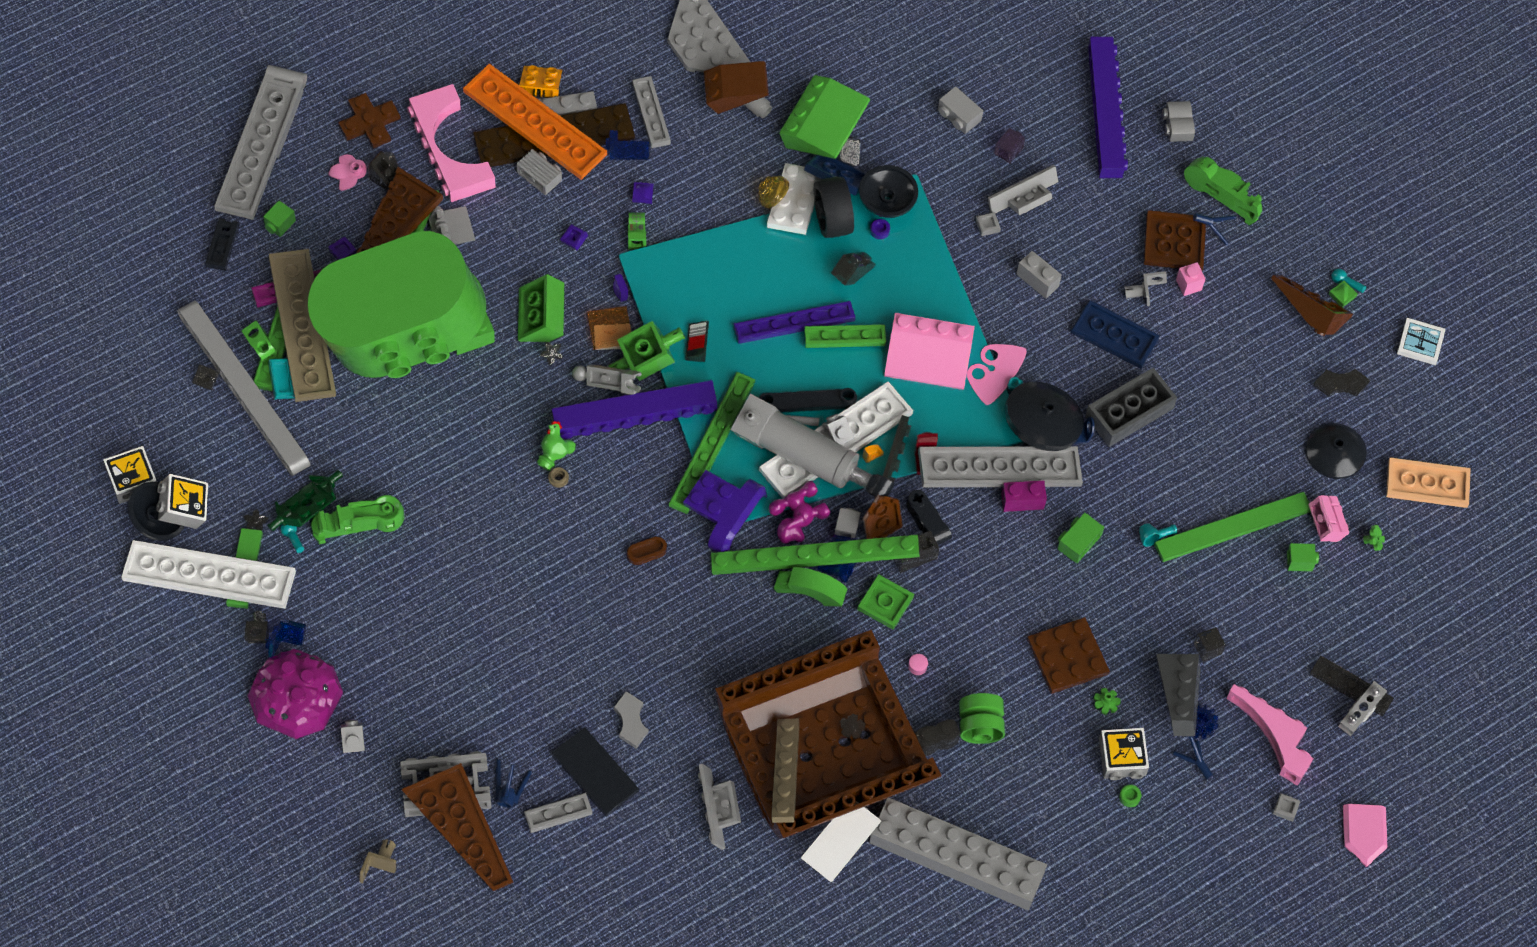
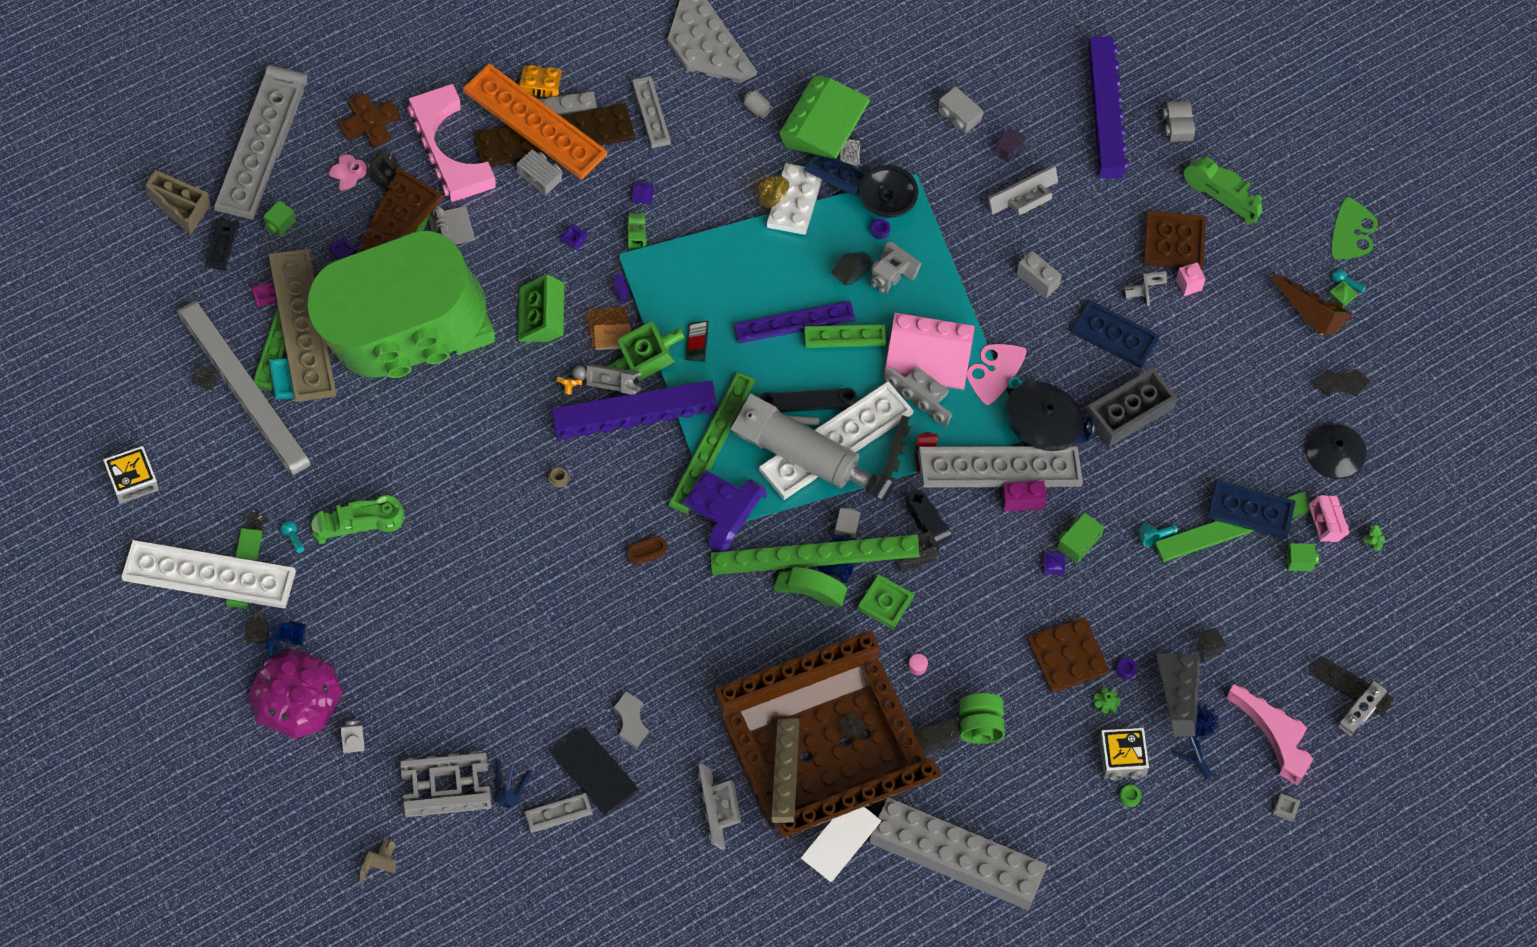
black dish [127,482,185,541] -> none
piece [157,474,208,529] -> none
bright green leg [241,320,276,360] -> none
dark green plate [267,470,343,532] -> none
reddish brown wing [401,763,513,892] -> none
bright green animal [536,421,576,471] -> none
clear smoke plant [540,342,563,366] -> none
clear blue bracket [606,130,649,160] -> none
reddish brown slope [704,61,769,114] -> none
magenta animal [768,481,830,544] -> none
black wheel [813,177,854,238] -> none
bracket [822,414,855,445] -> none
light orange tile [863,445,884,463] -> none
reddish brown tile [863,495,903,539] -> none
light grey tile [975,212,1001,236] -> none
dark blue plant [1193,213,1236,245] -> none
bright pink tile [1343,804,1387,867] -> none
light nougat plate [1386,458,1471,508] -> none
tile [1397,318,1445,365] -> none
none -> dark tan wedge [145,170,210,236]
none -> light orange plant [556,377,582,395]
none -> light grey tile [871,241,922,295]
none -> light grey bracket [884,366,952,427]
none -> dark purple tile [1043,553,1065,575]
none -> dark purple tile [1116,658,1137,680]
none -> dark blue tile [1207,480,1296,539]
none -> bright green piece [1332,197,1378,260]

